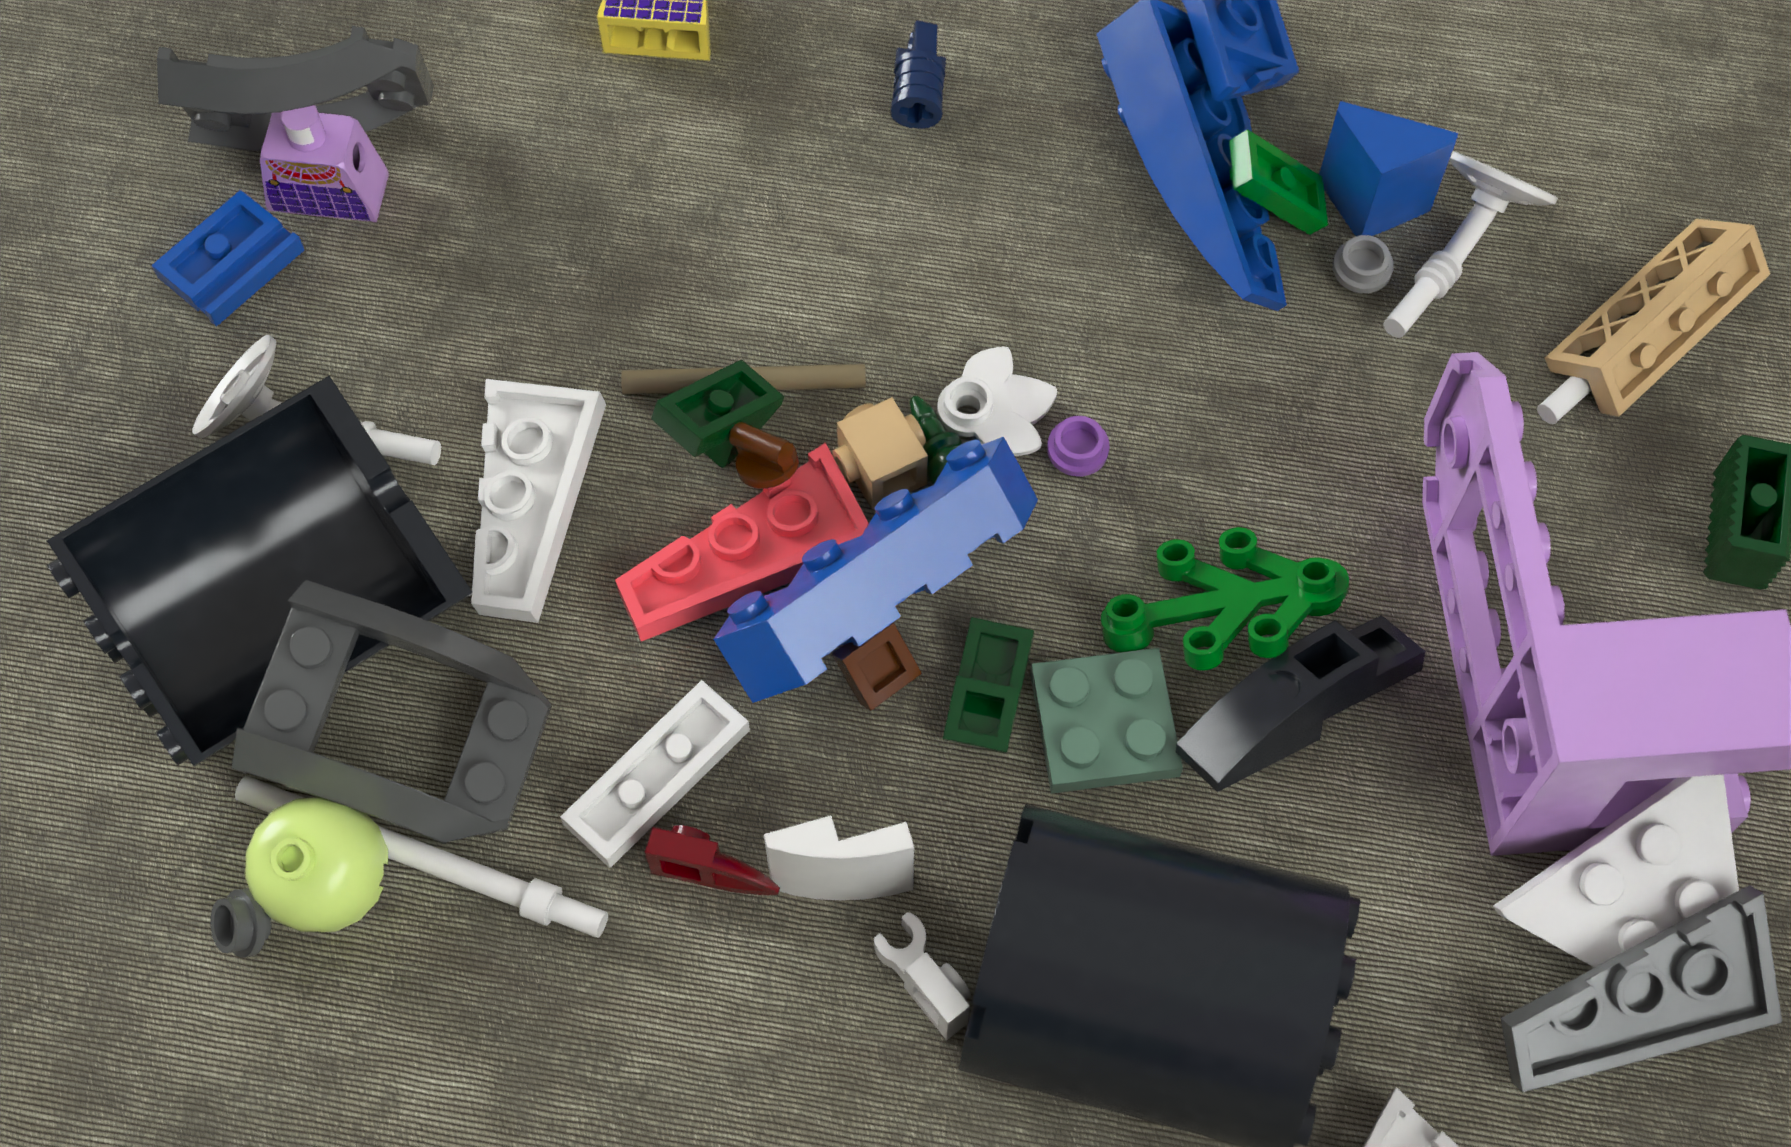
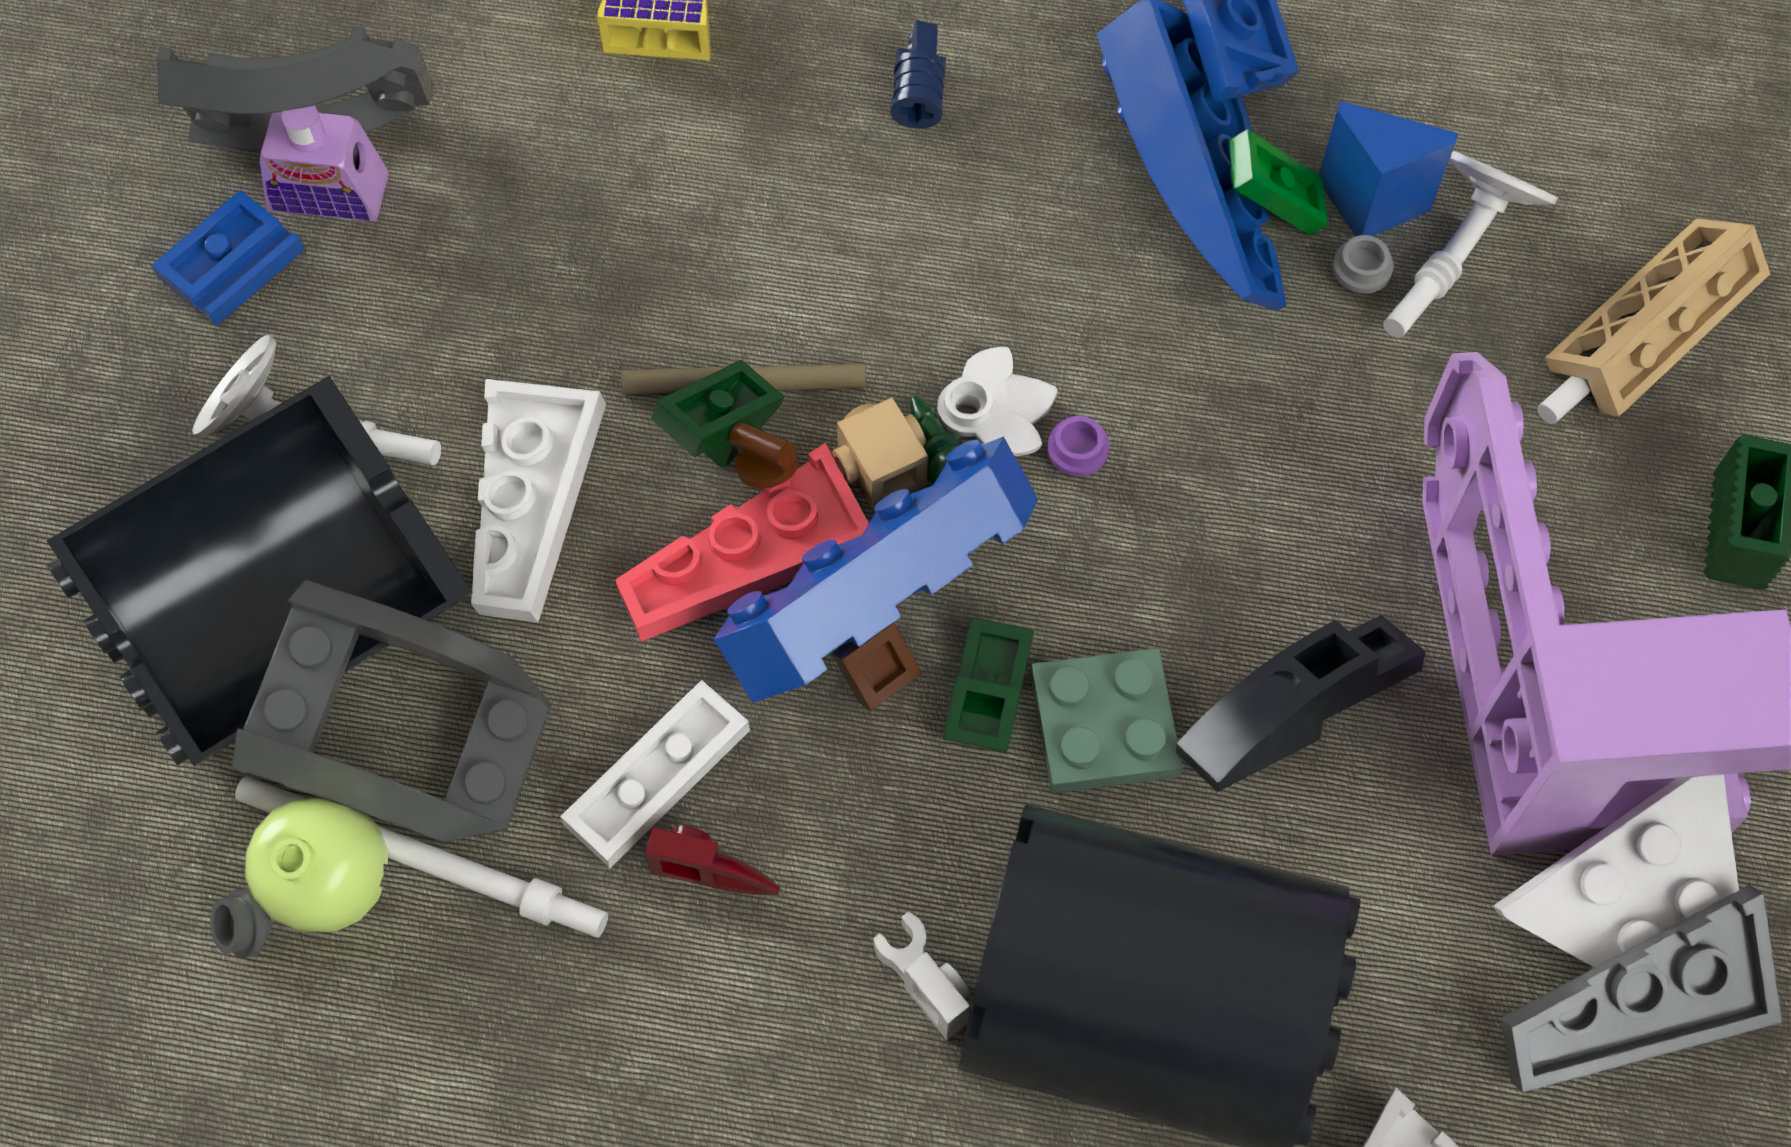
white slope [764,815,914,900] -> none
green plant [1101,527,1349,670] -> none

